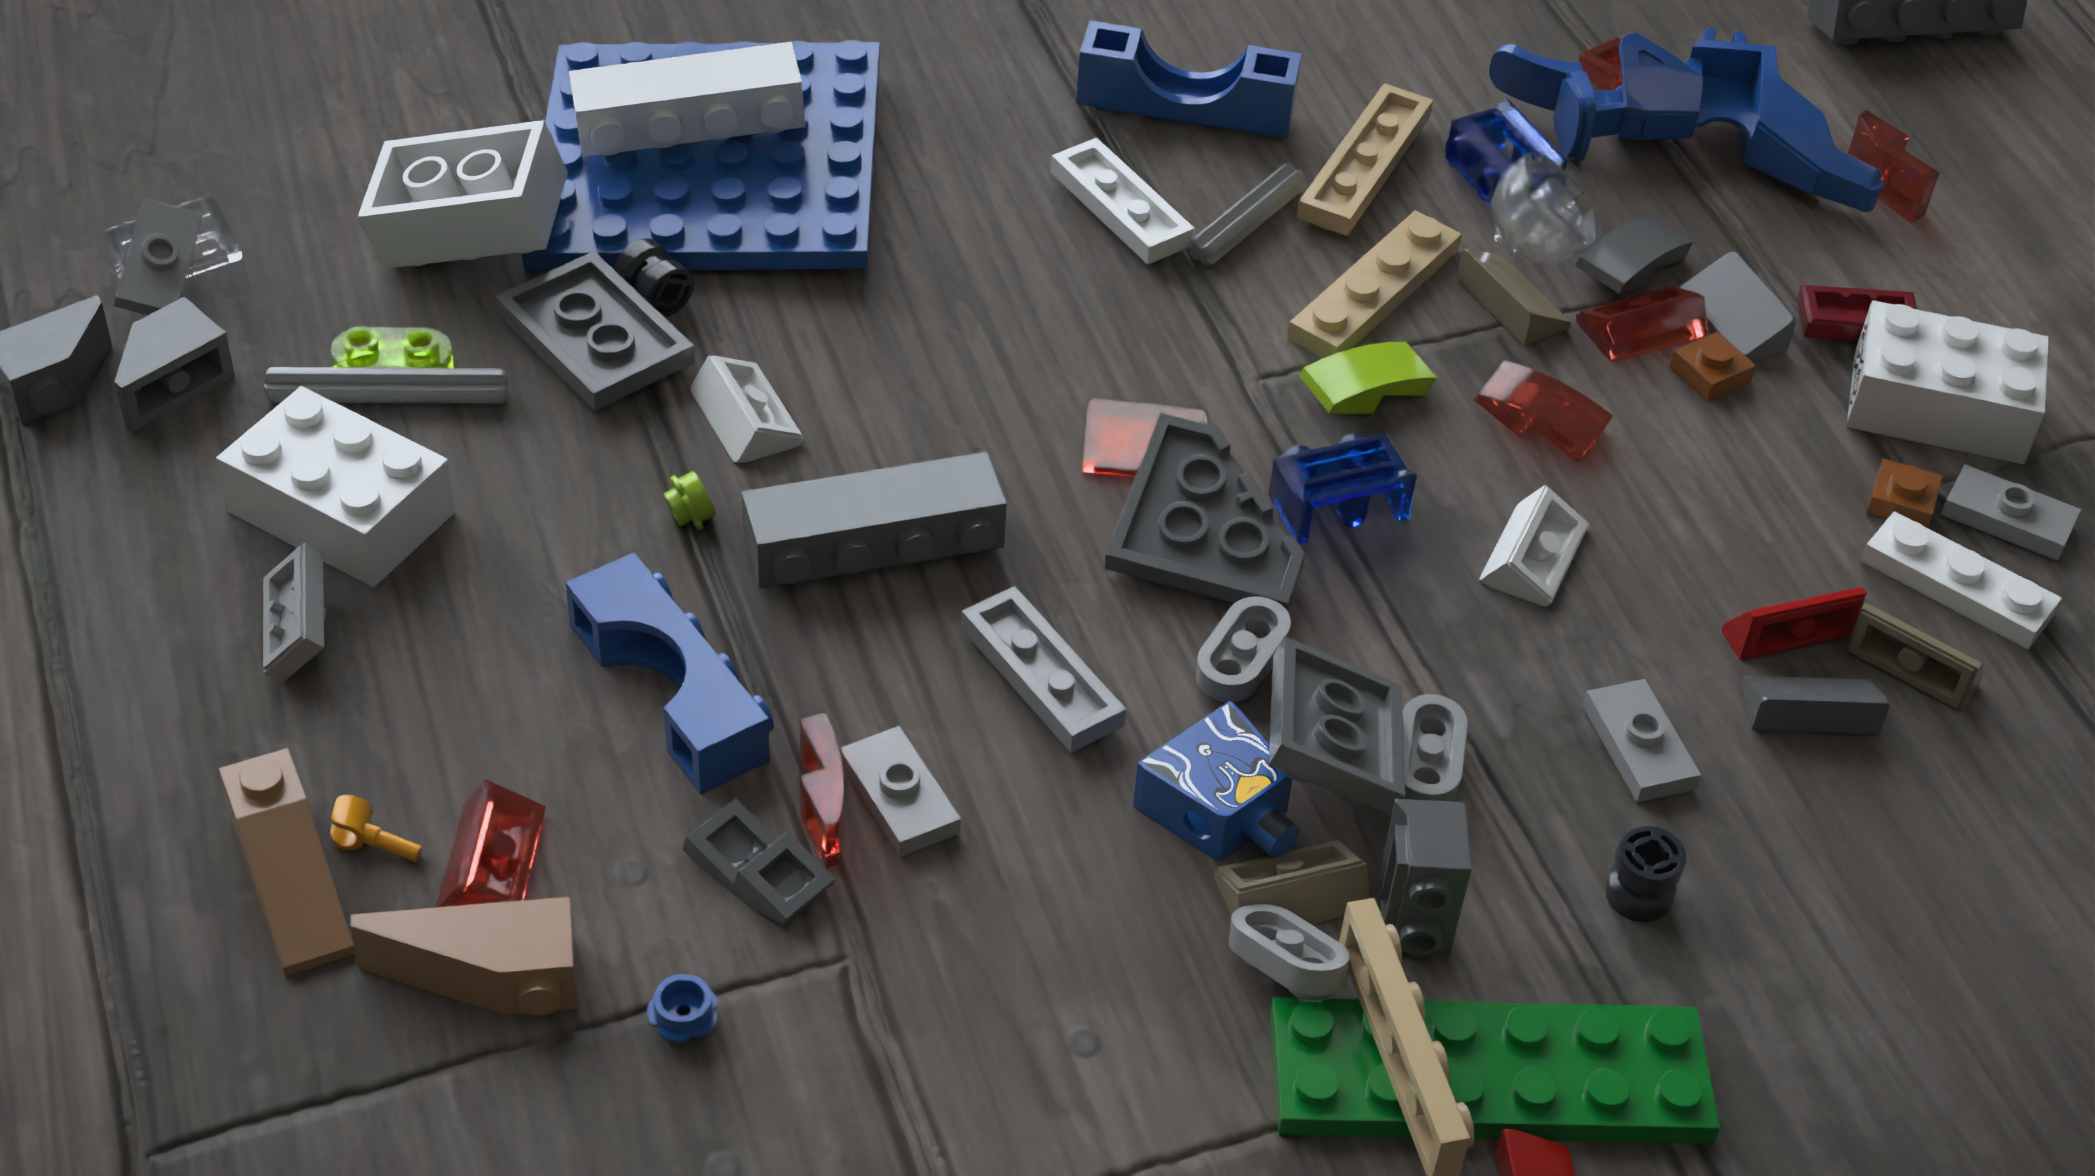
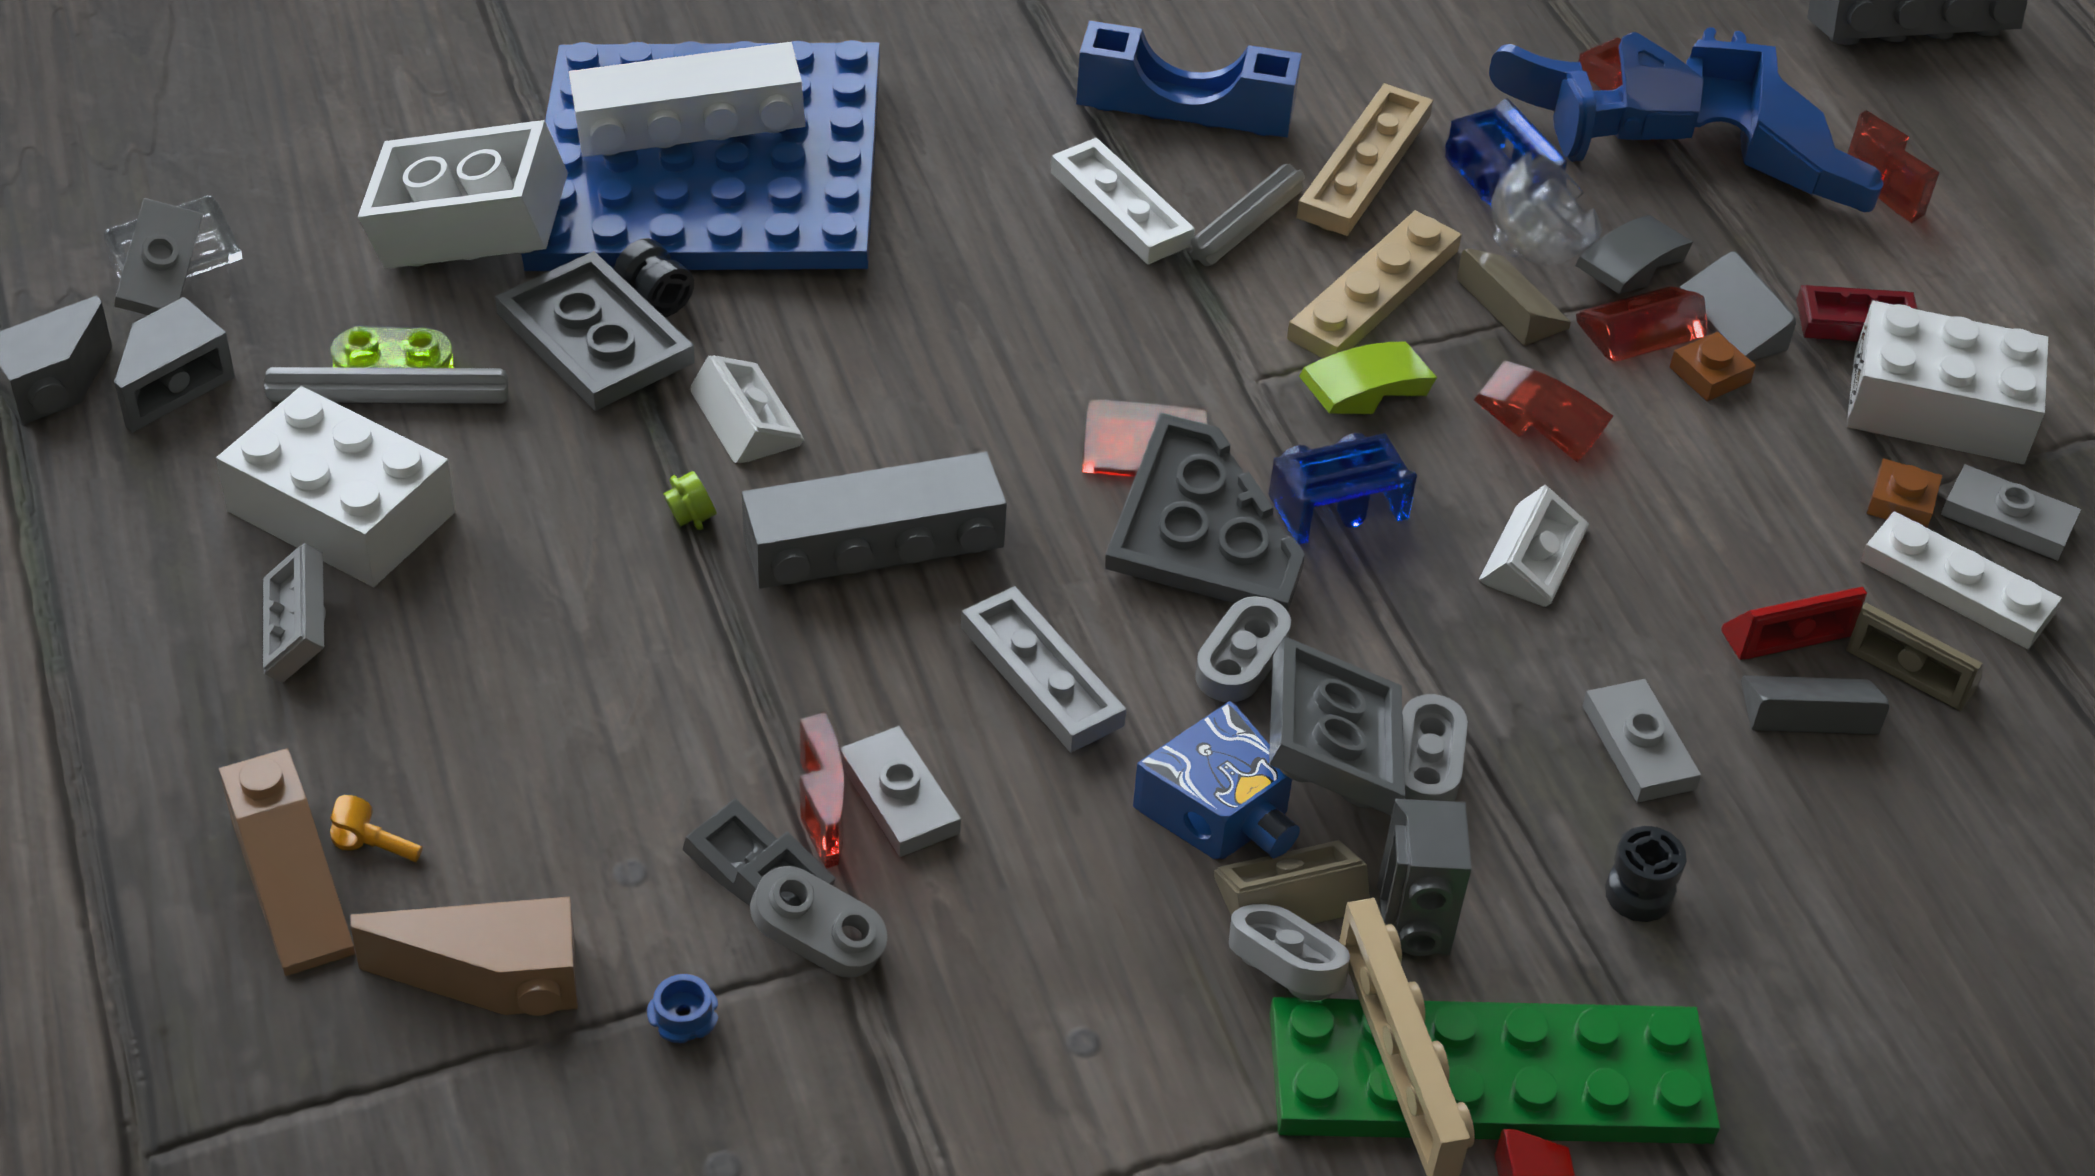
clear red slope [436,779,546,907] -> none
arch [566,552,774,795] -> none
none -> light grey plate [750,866,887,977]

